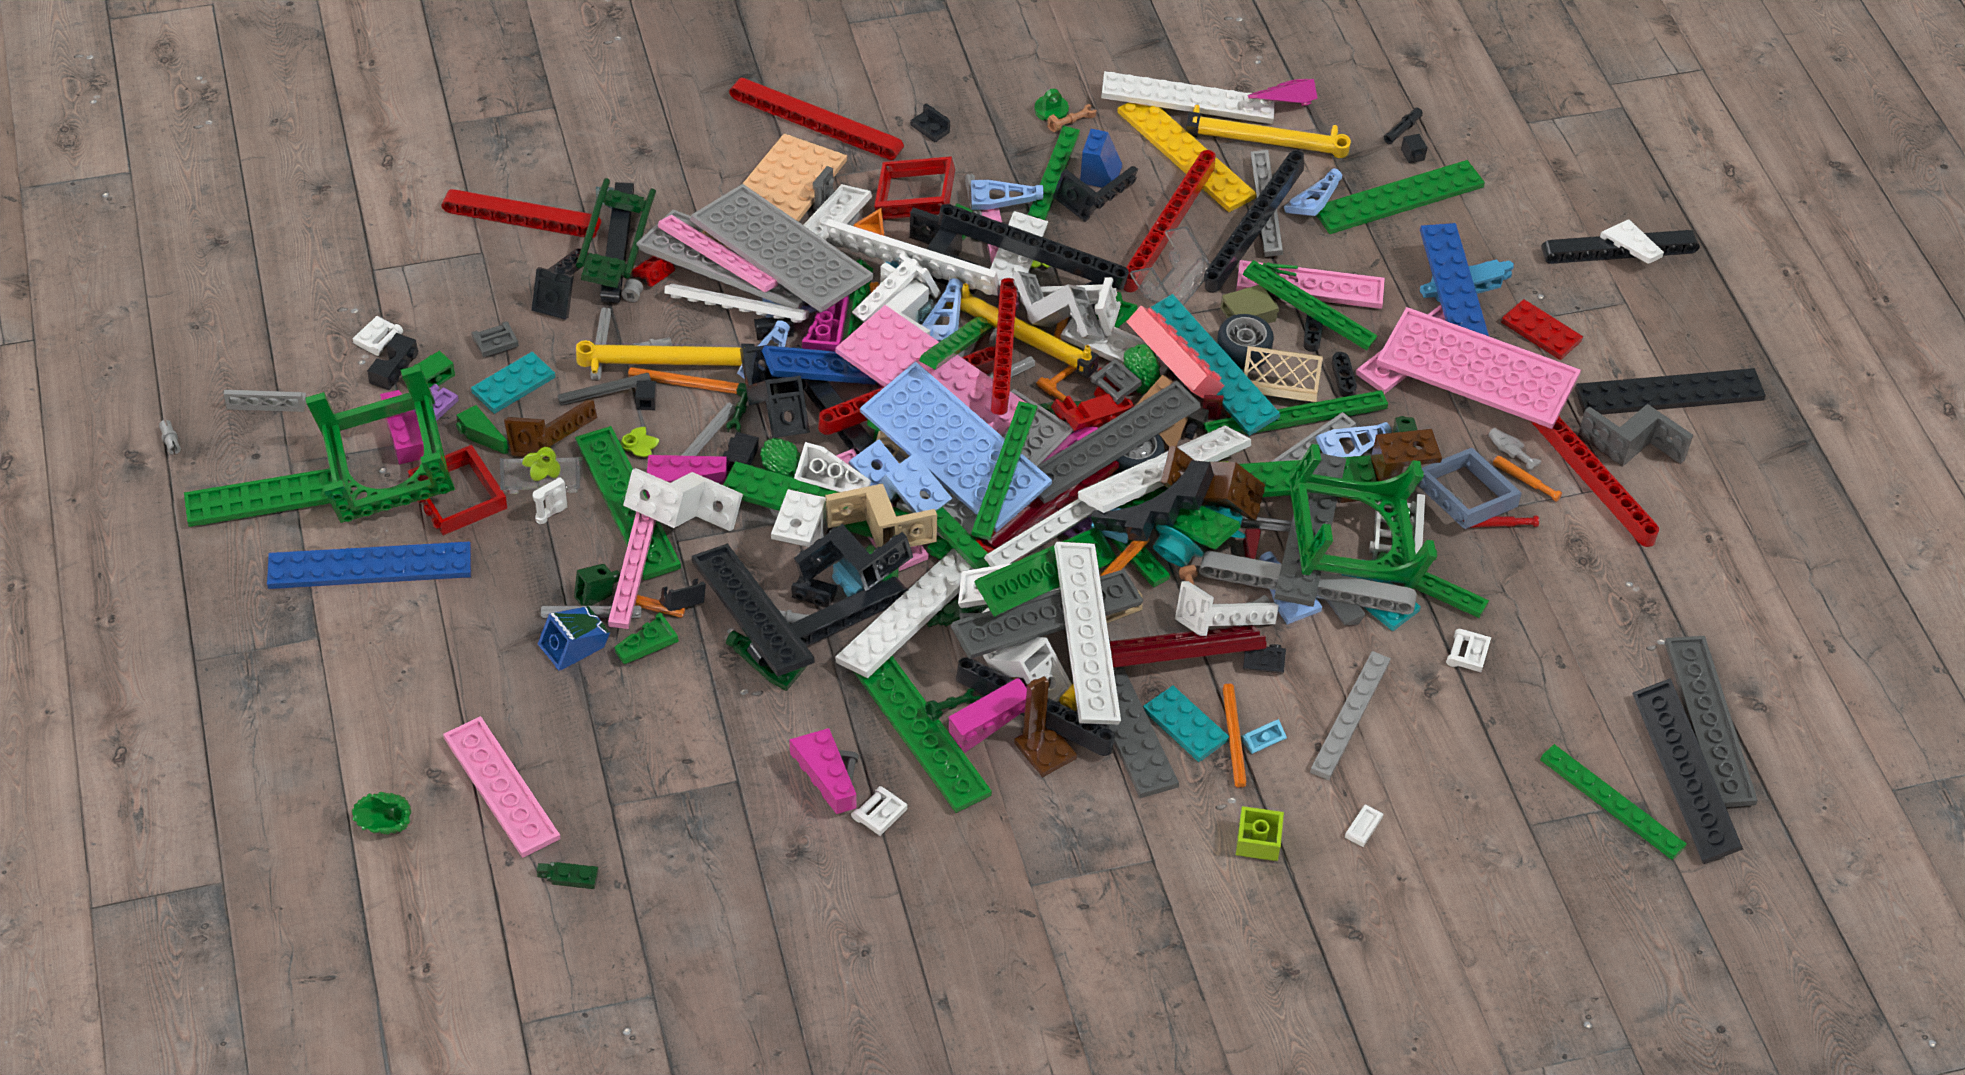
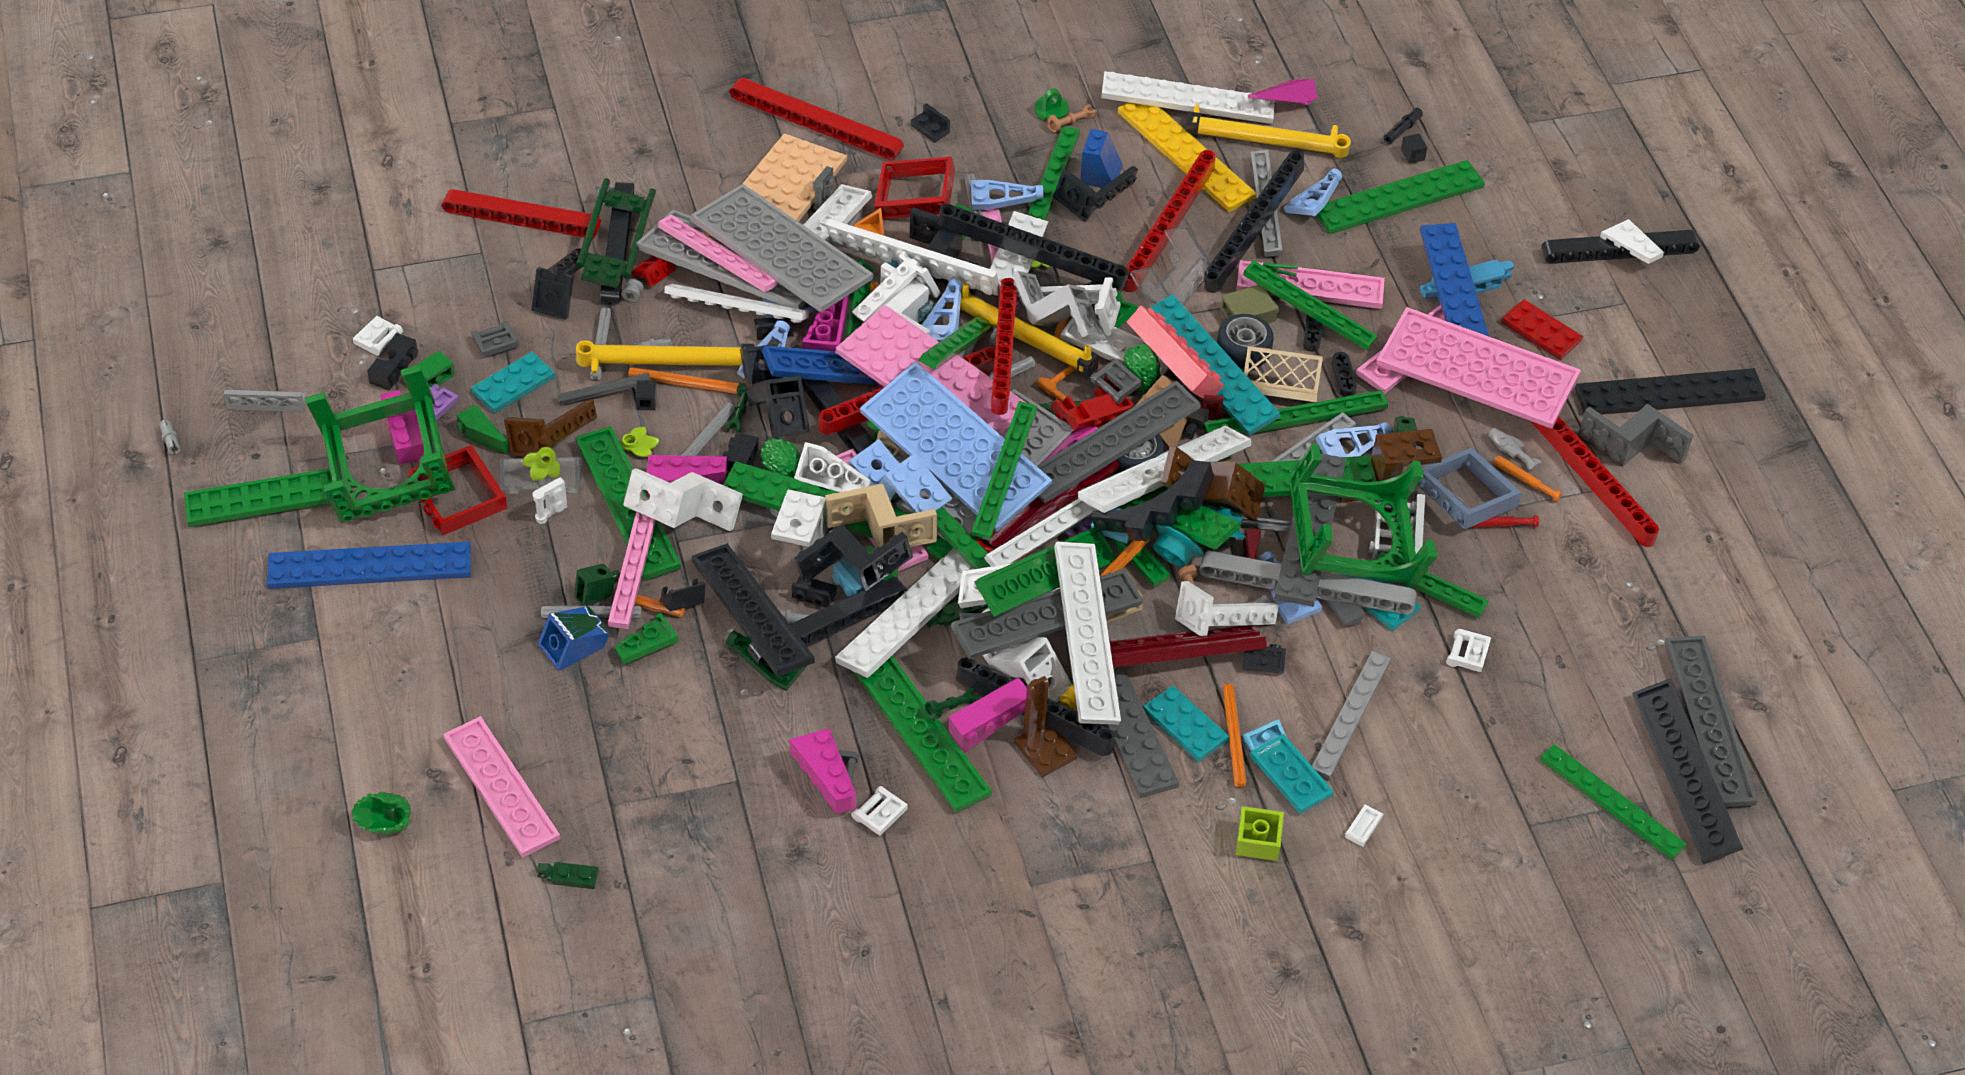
none -> teal plate [1250,734,1334,814]

